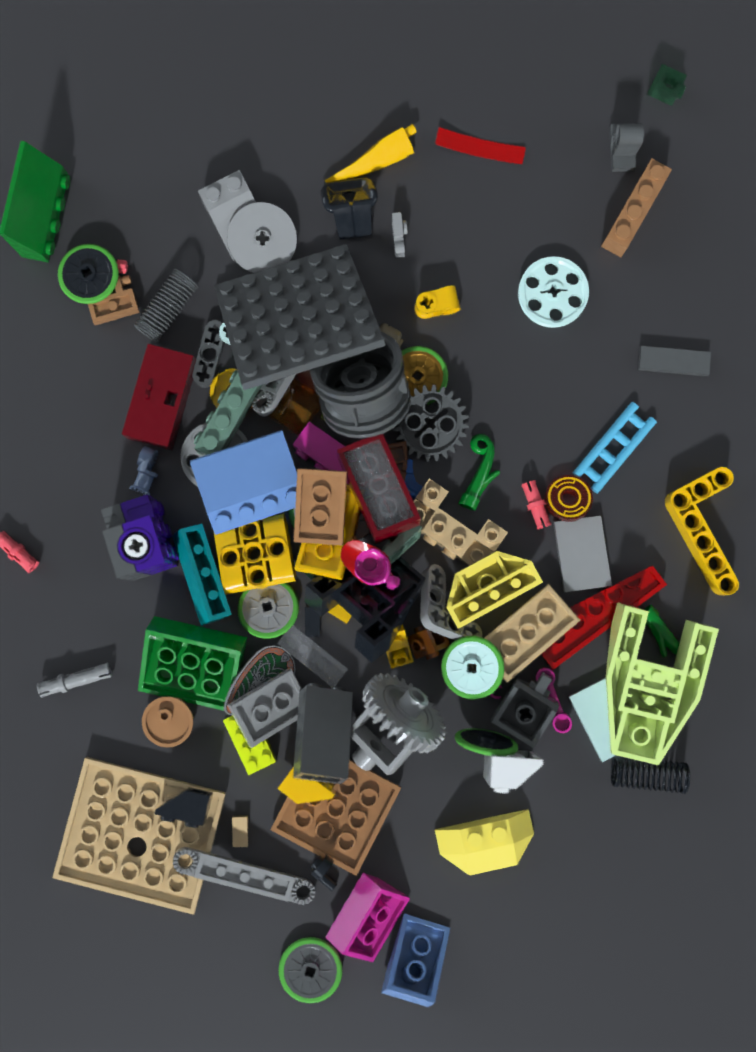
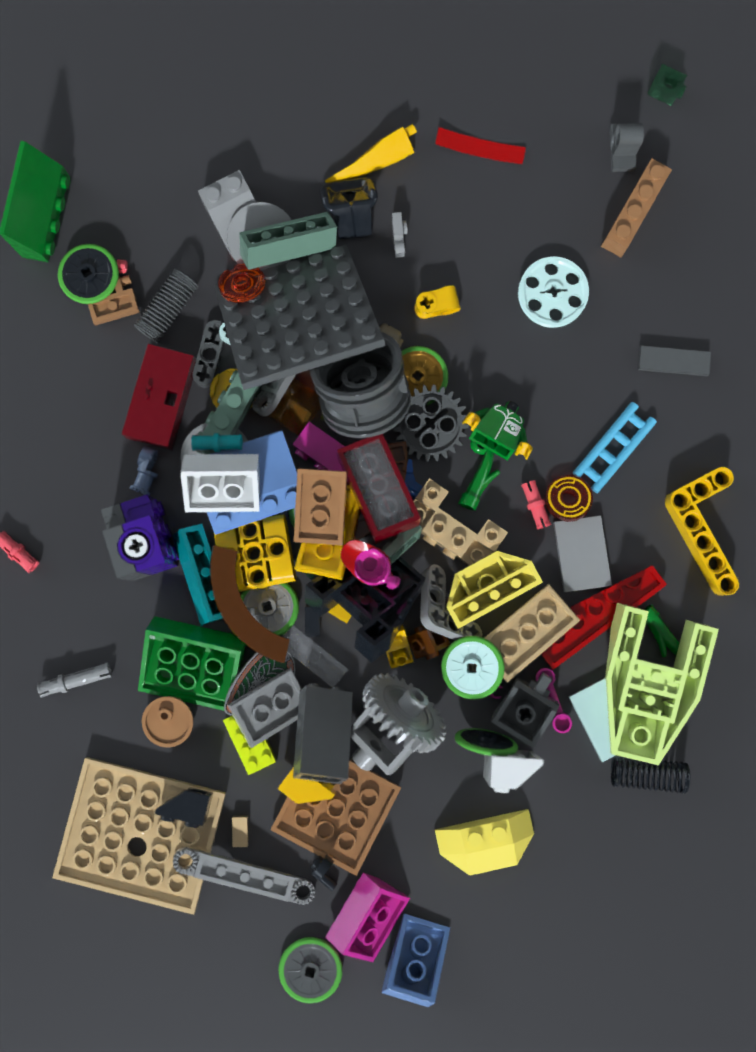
none -> white slope [181,454,260,512]
none -> teal pin [191,433,243,452]
none -> reddish brown tile [210,545,290,663]
none -> clear red tile [218,263,266,303]
none -> sand green brick [239,212,337,270]
none -> green torso [462,401,533,461]

